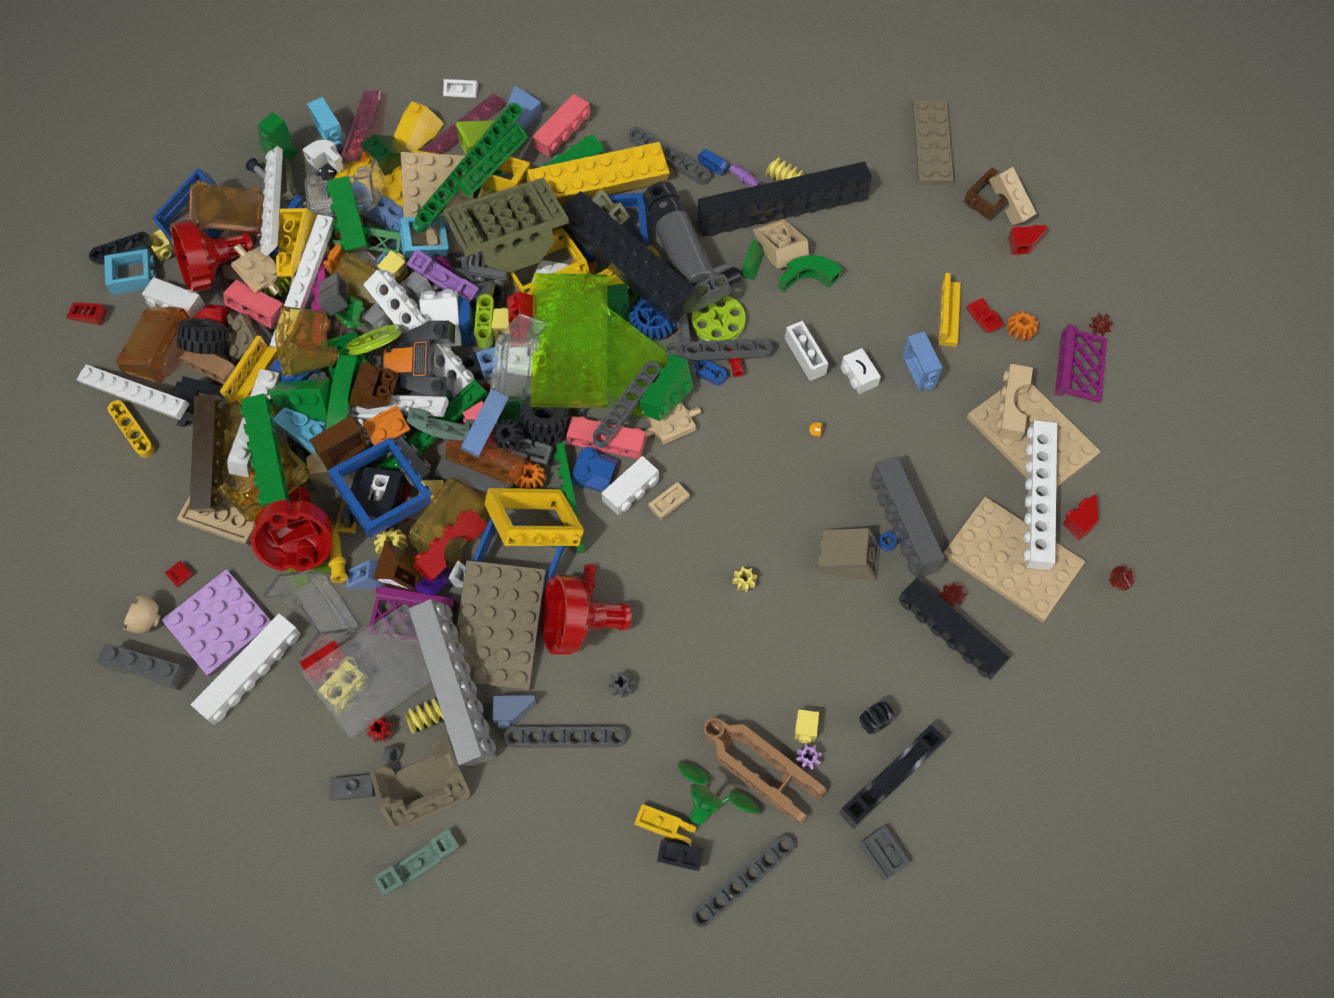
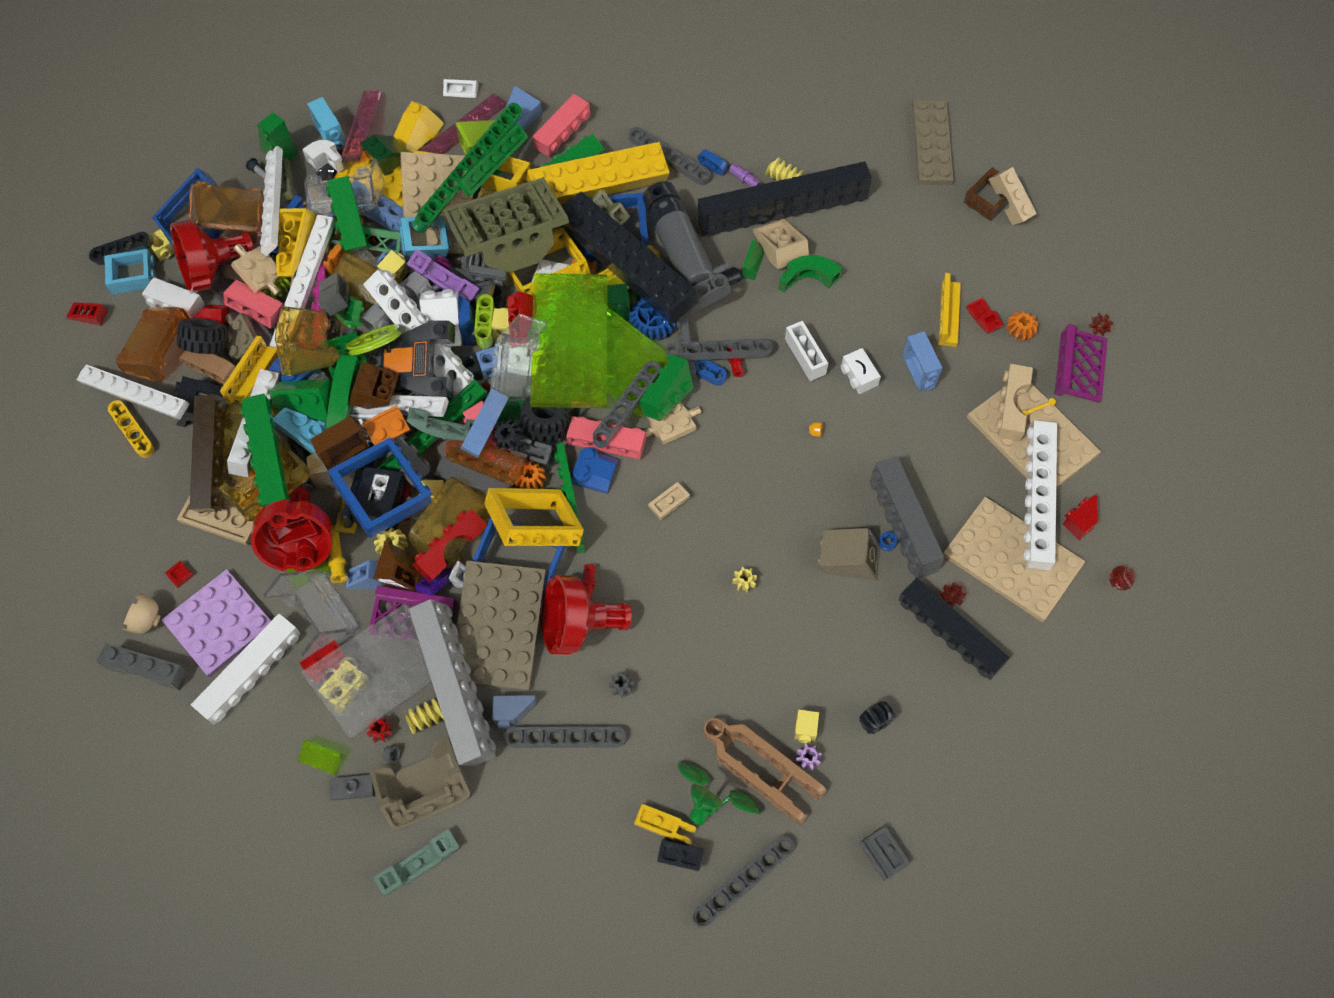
white brick [602,456,659,515] -> none
lime wedge [692,296,746,341] -> none
black arch [839,724,946,829] -> none
red slope [1008,225,1047,255] -> none
none -> clear neon green slope [298,739,345,776]
none -> yellow hinge [1021,398,1056,416]

